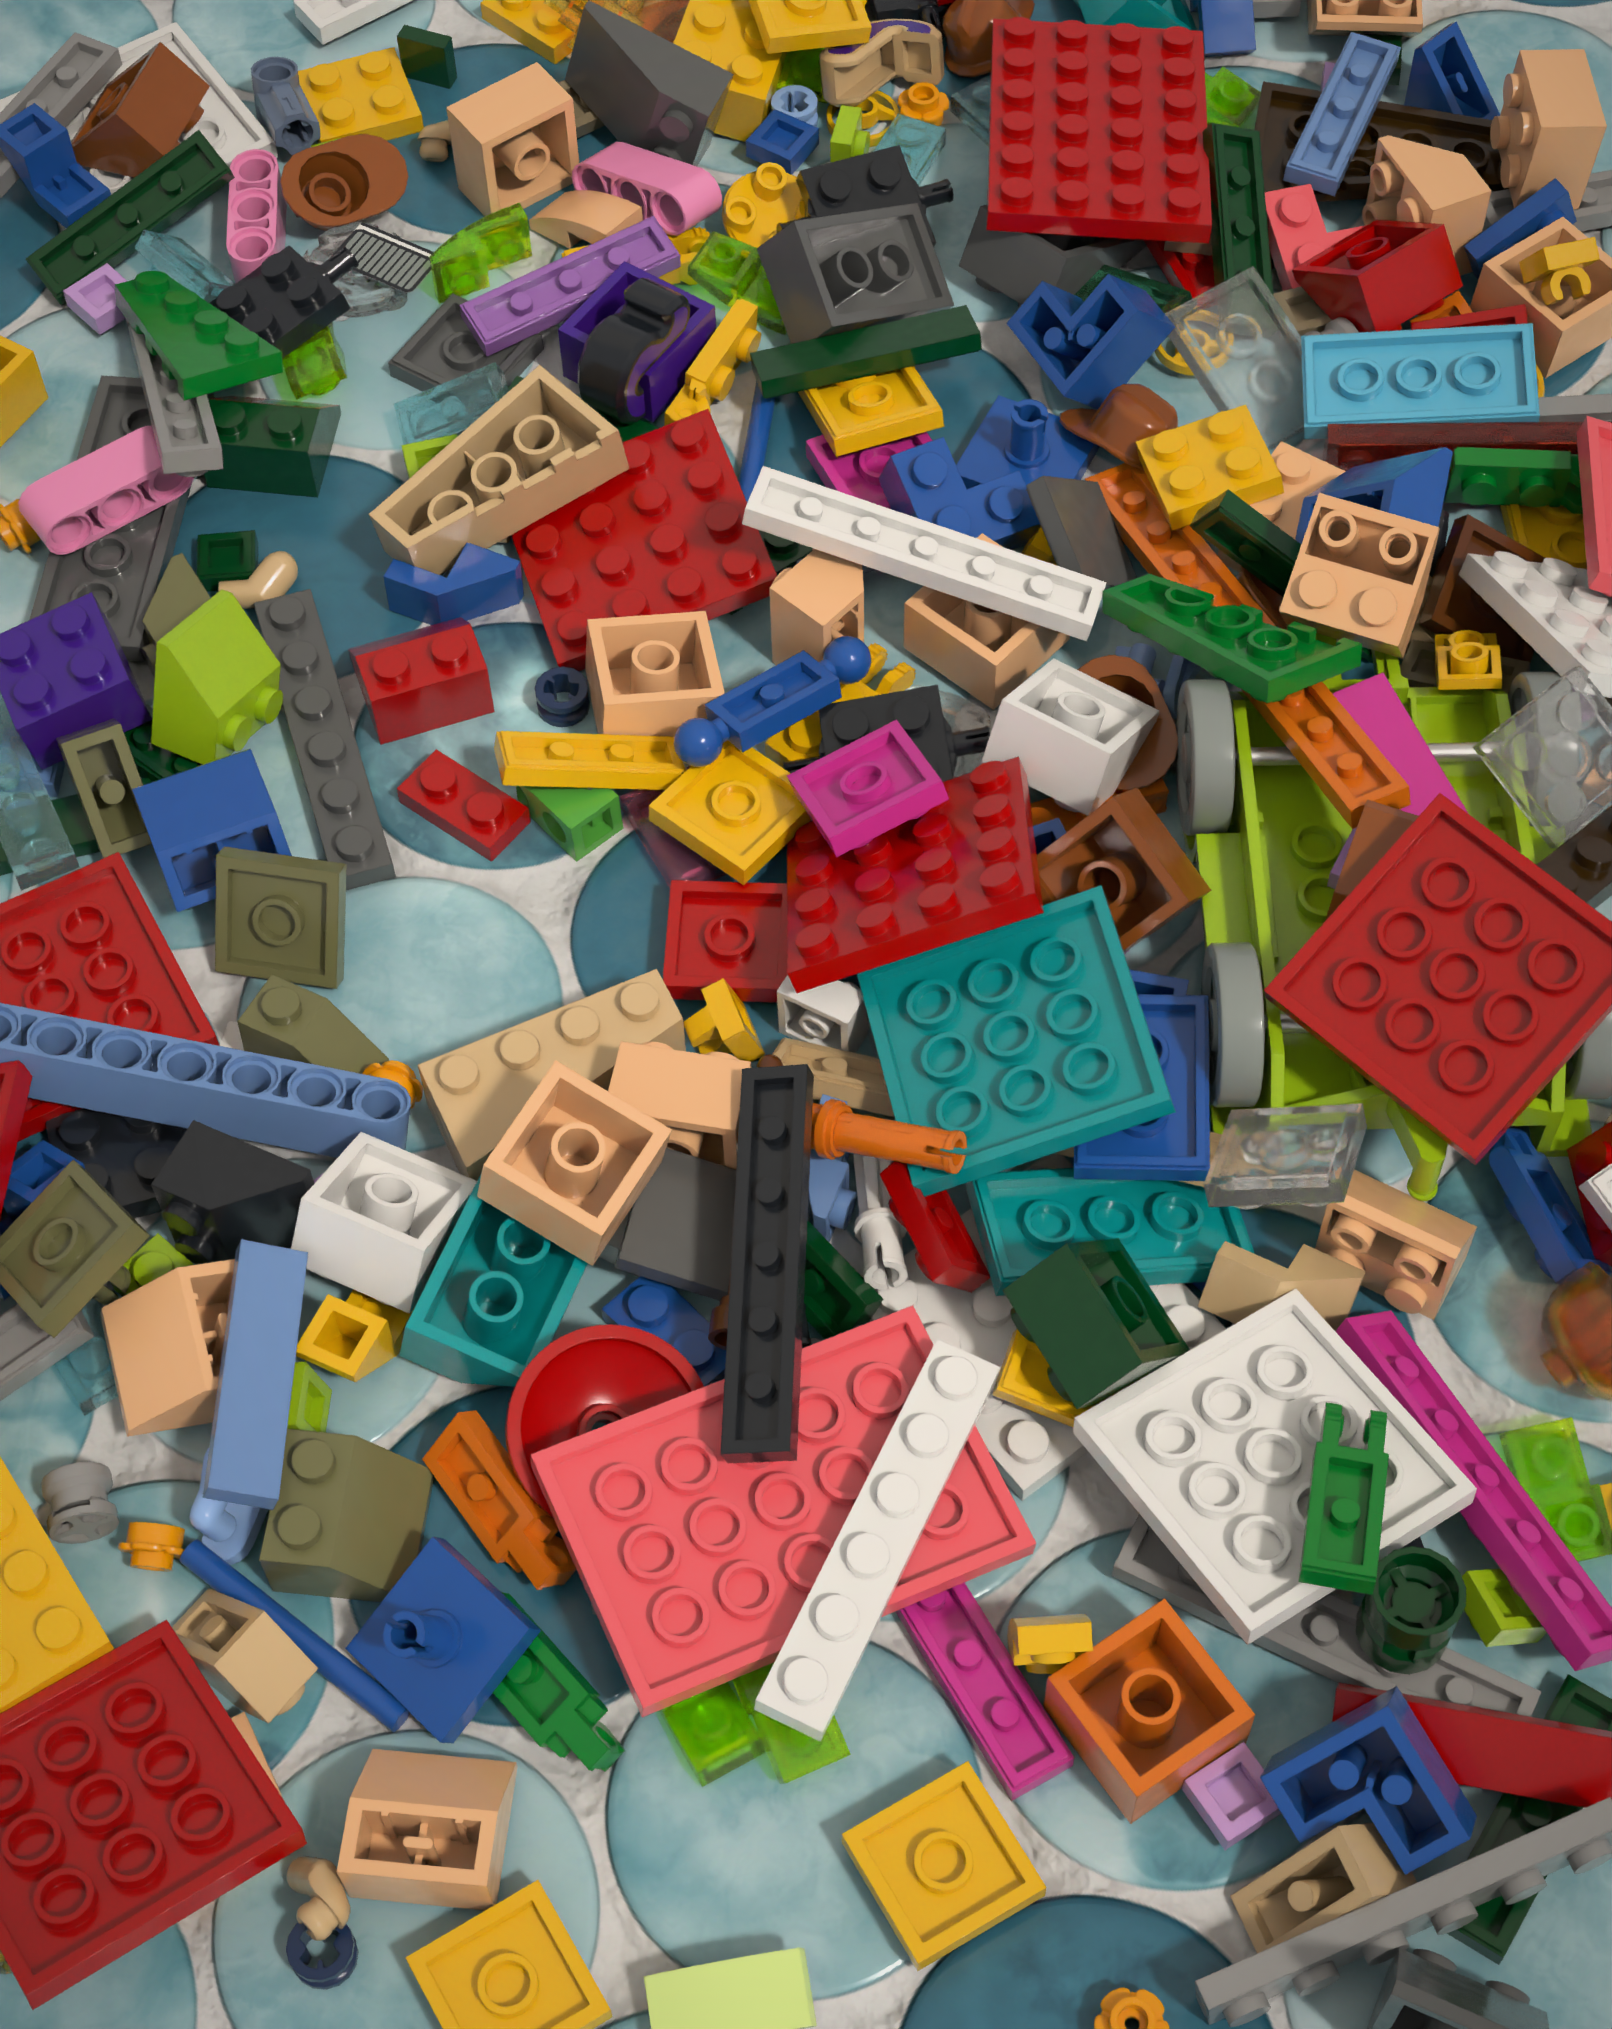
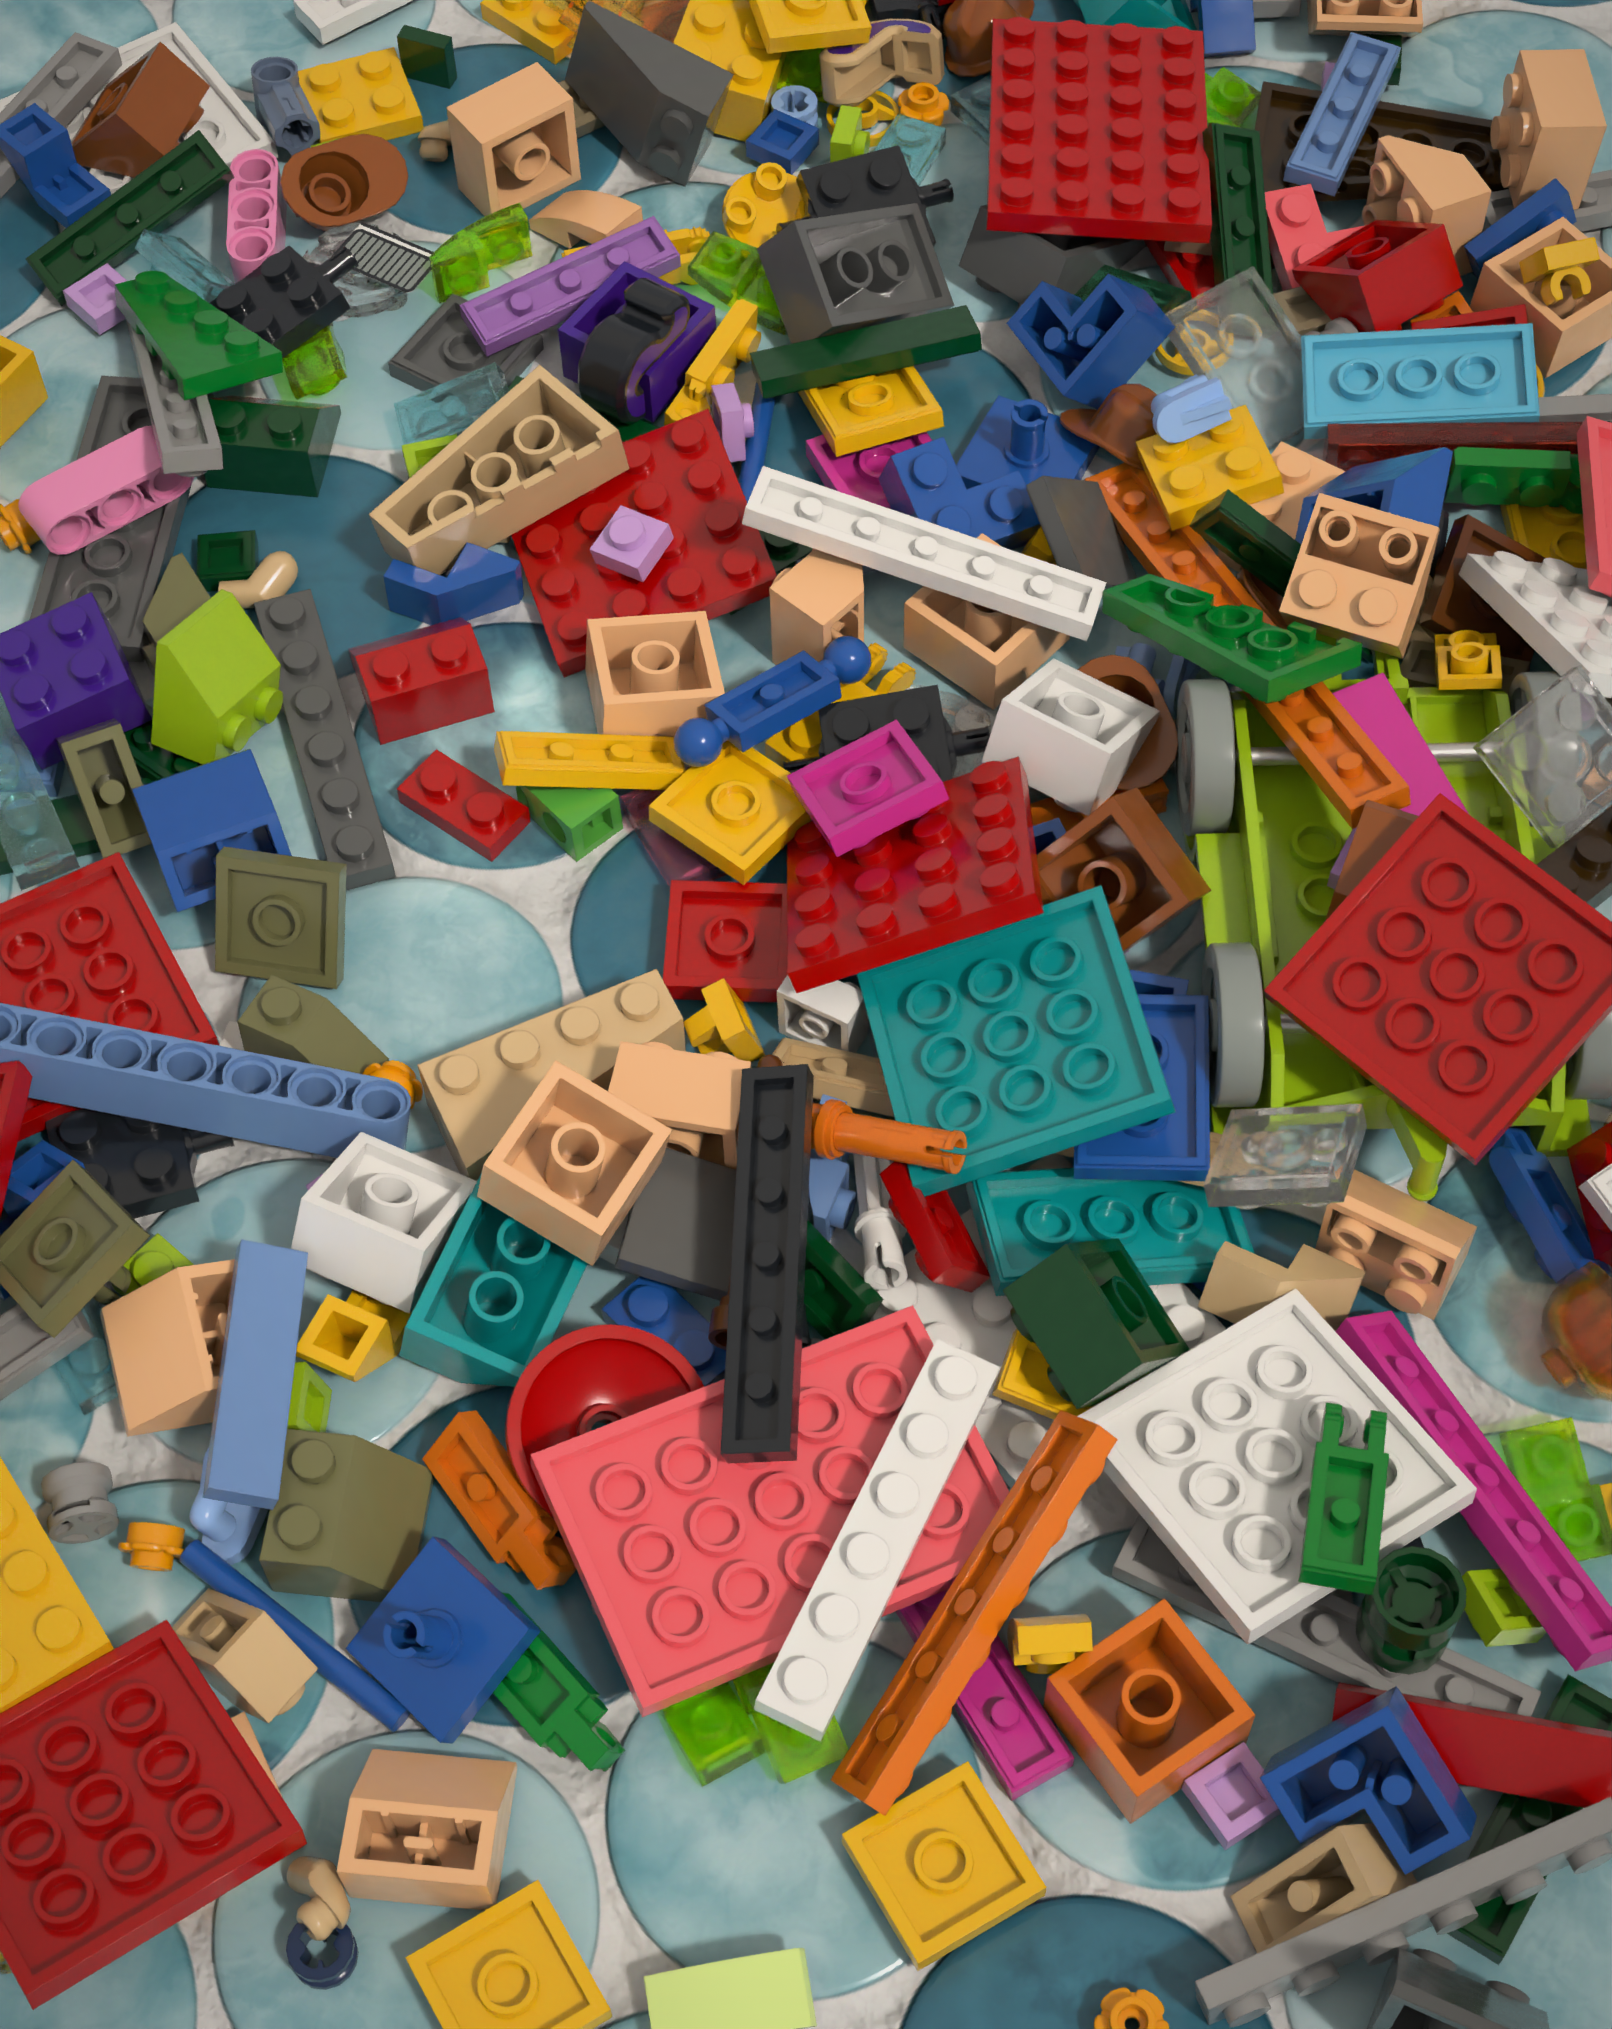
black slope [151,1120,315,1264] -> none
dark blue bush [535,667,590,727] -> none
bright pink beam [572,142,722,236] -> none
blue slope [1404,22,1500,120] -> none
none -> lavender plate [589,505,674,582]
none -> lavender plate [711,383,754,462]
none -> orange plate [830,1410,1118,1816]
none -> light blue piece [1151,374,1232,443]

